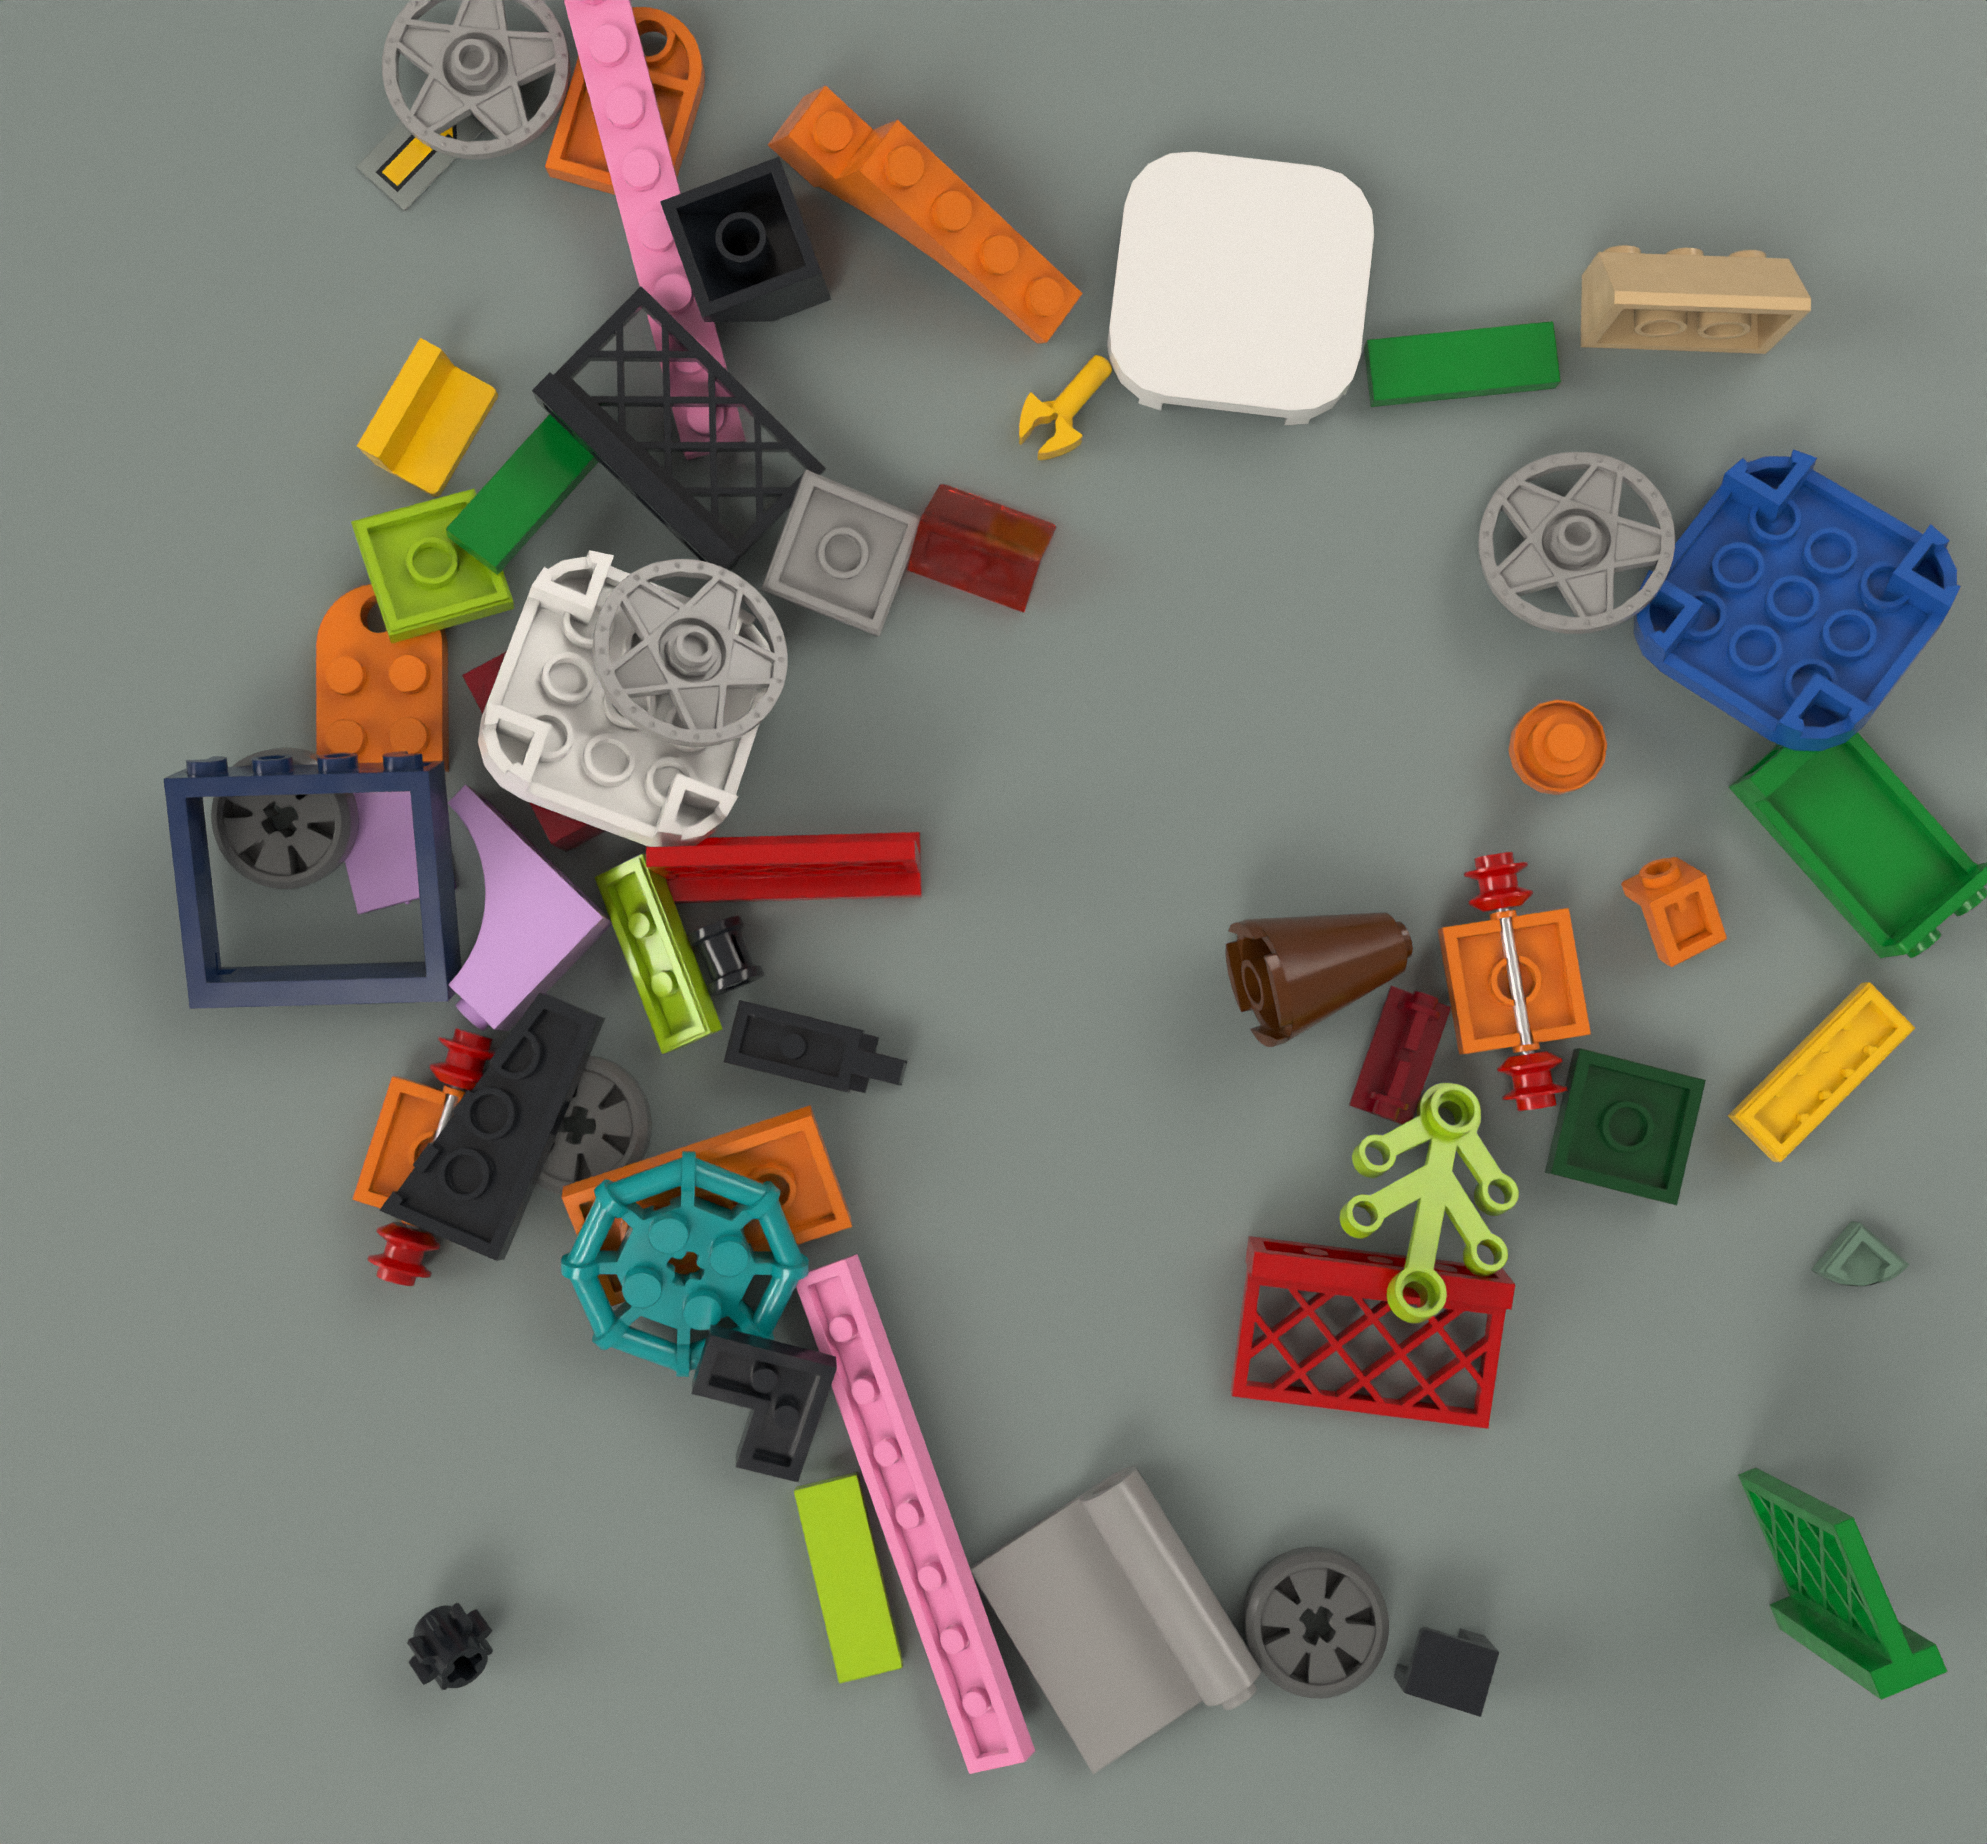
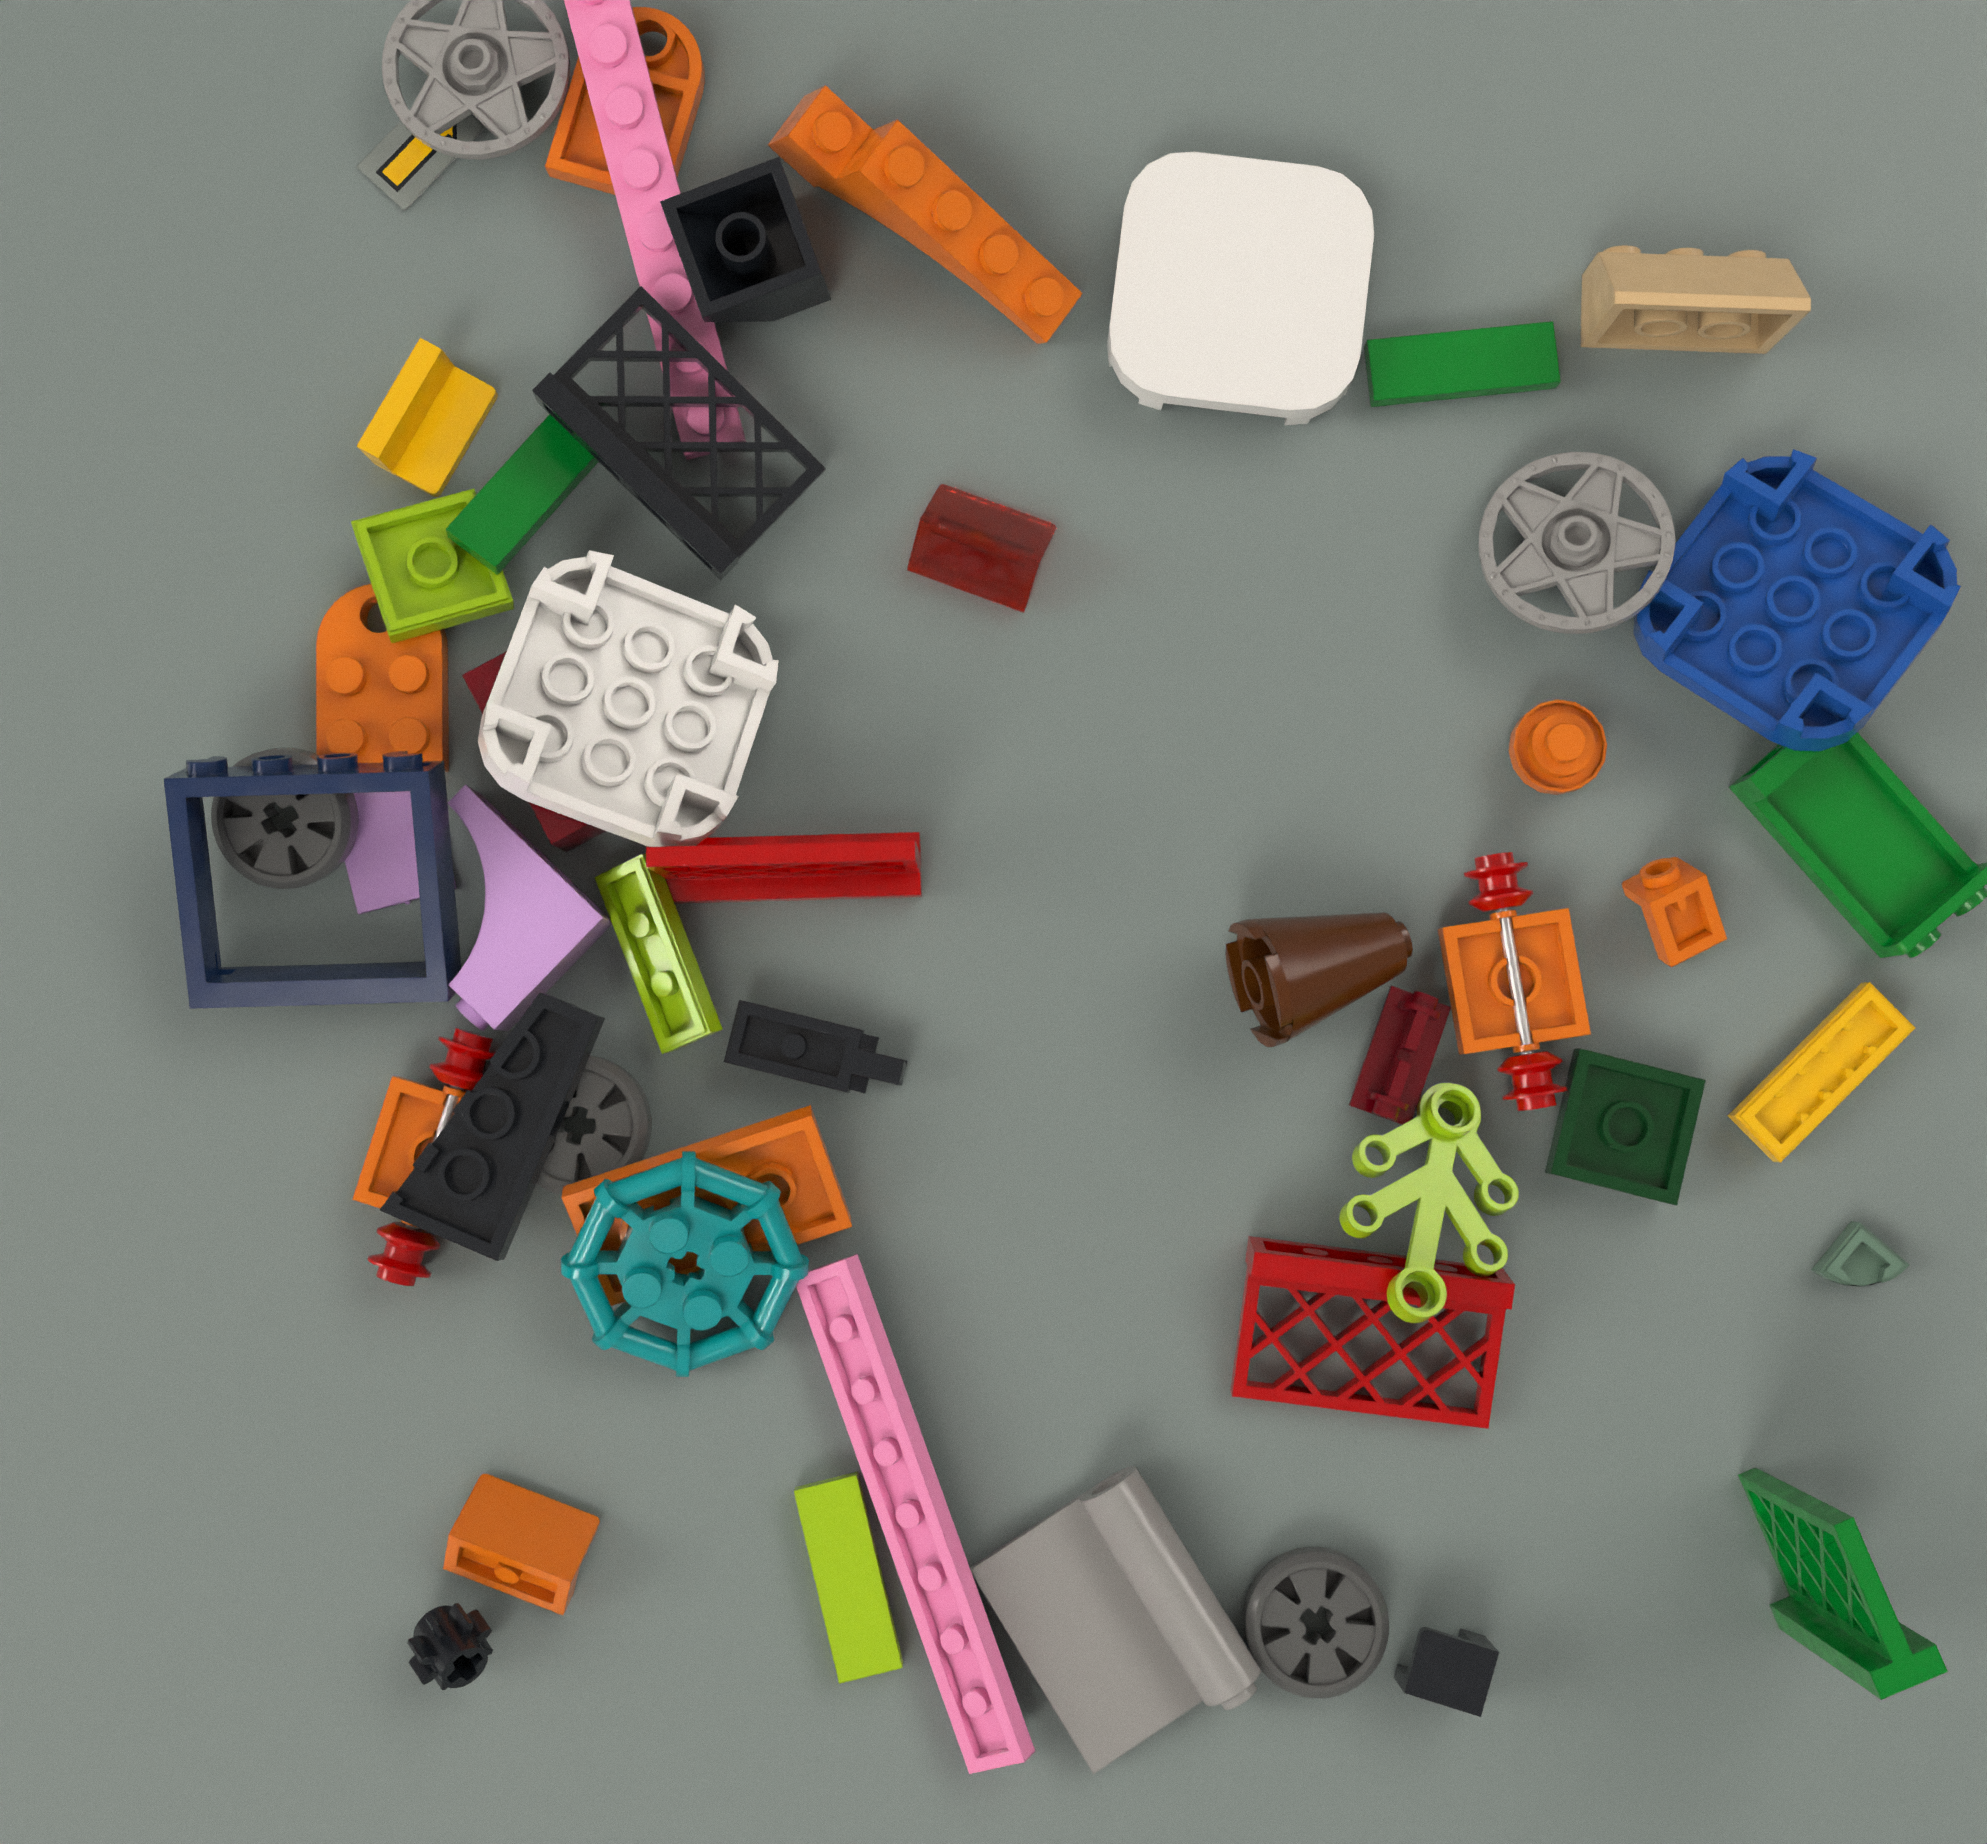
light grey wheel [593,559,788,747] -> none
black bush [688,916,764,996] -> none
black plate [691,1324,837,1482] -> none
light grey tile [760,470,924,636] -> none
yellow bar [1019,355,1112,460] -> none
none -> orange panel [443,1474,600,1615]

